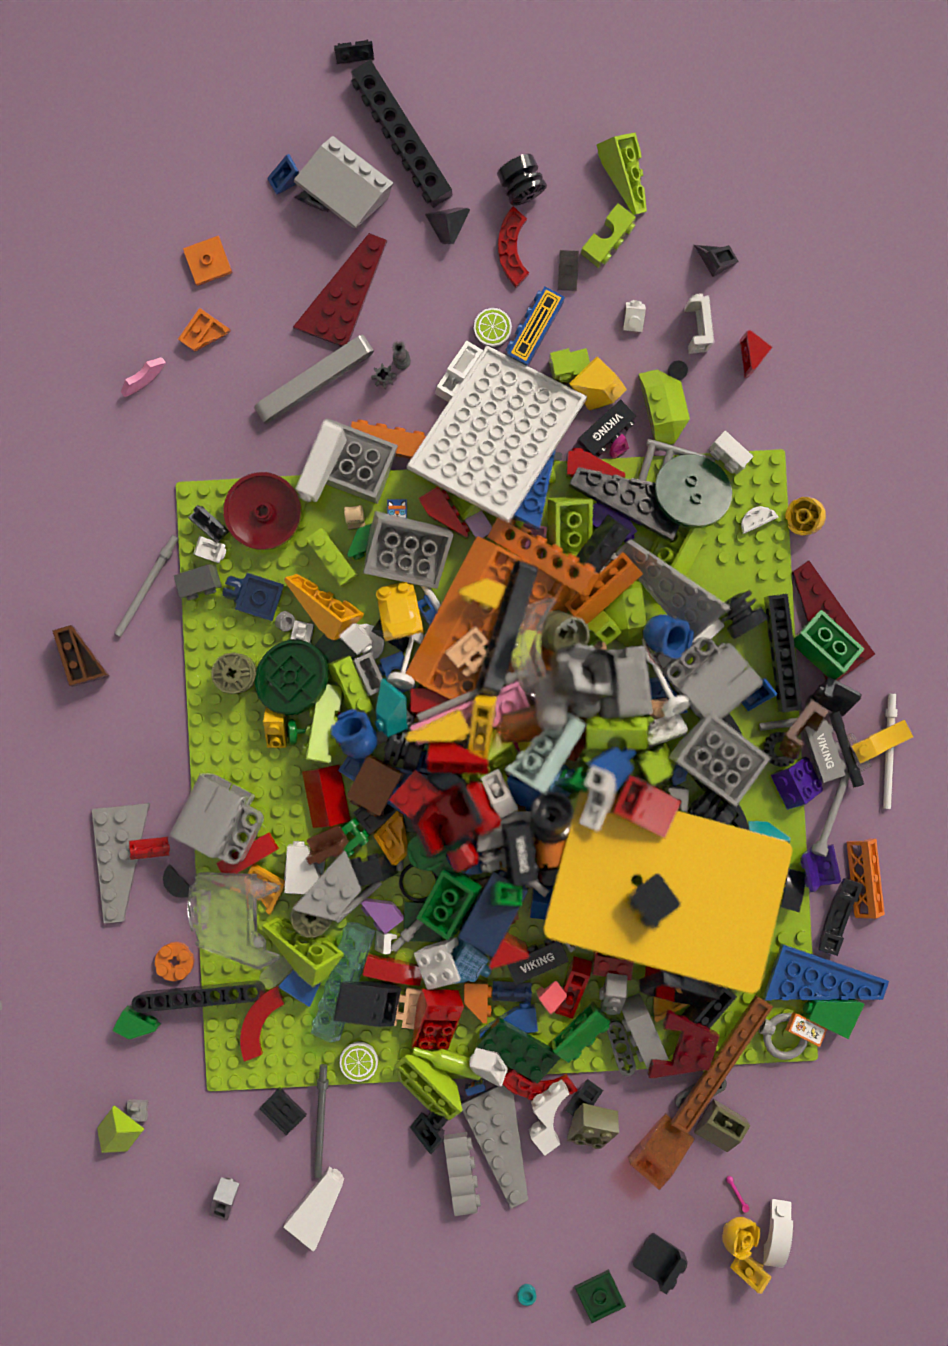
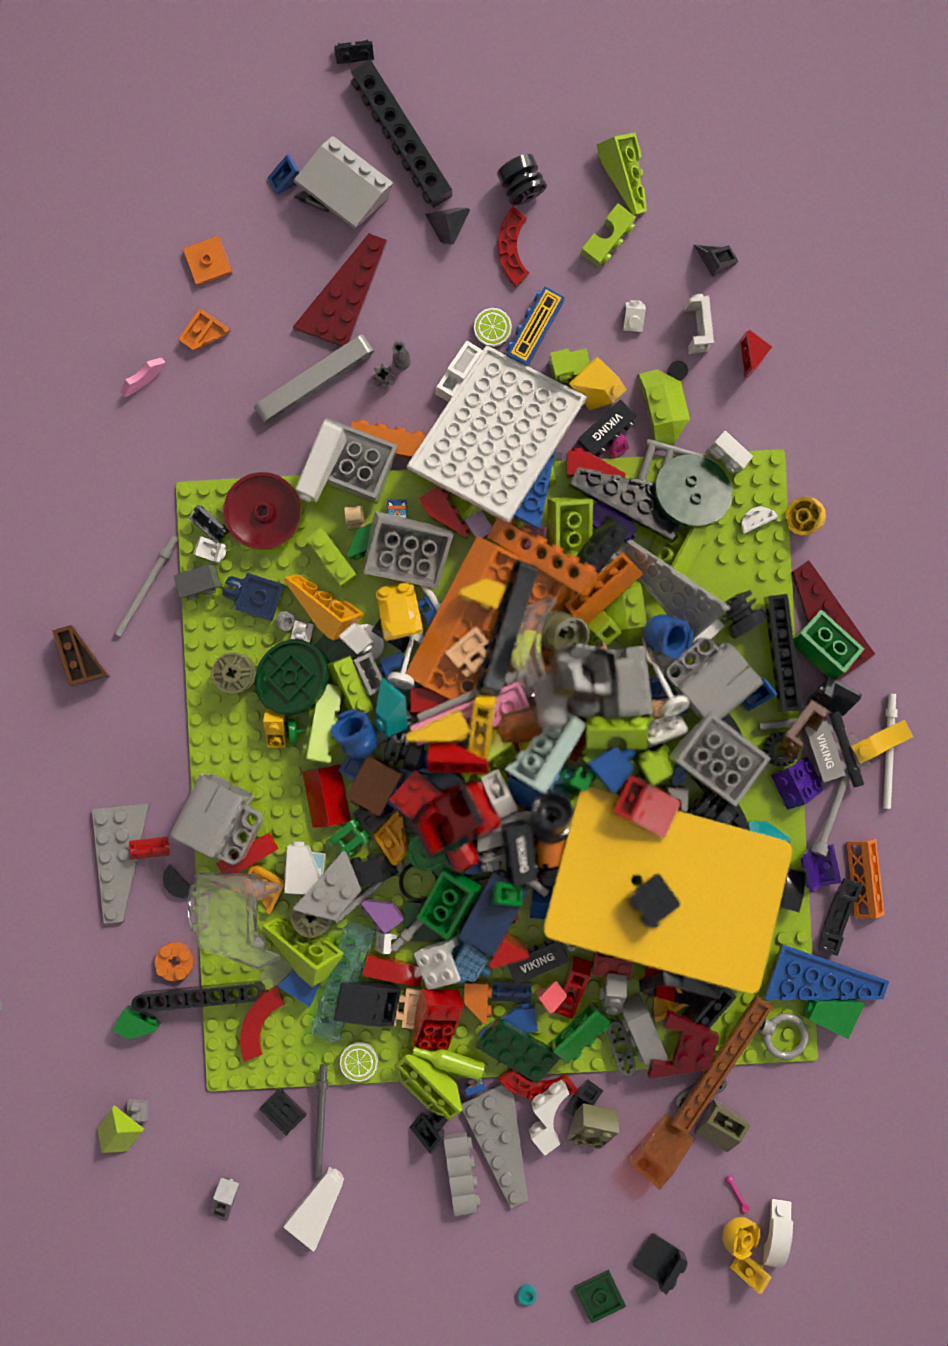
copper bracket [306,825,349,865] -> none
white slope [469,1048,508,1087] -> none
clear smoke plate [558,250,579,291] -> none
white arch [579,766,615,831] -> none
tile [785,1012,827,1047] -> none

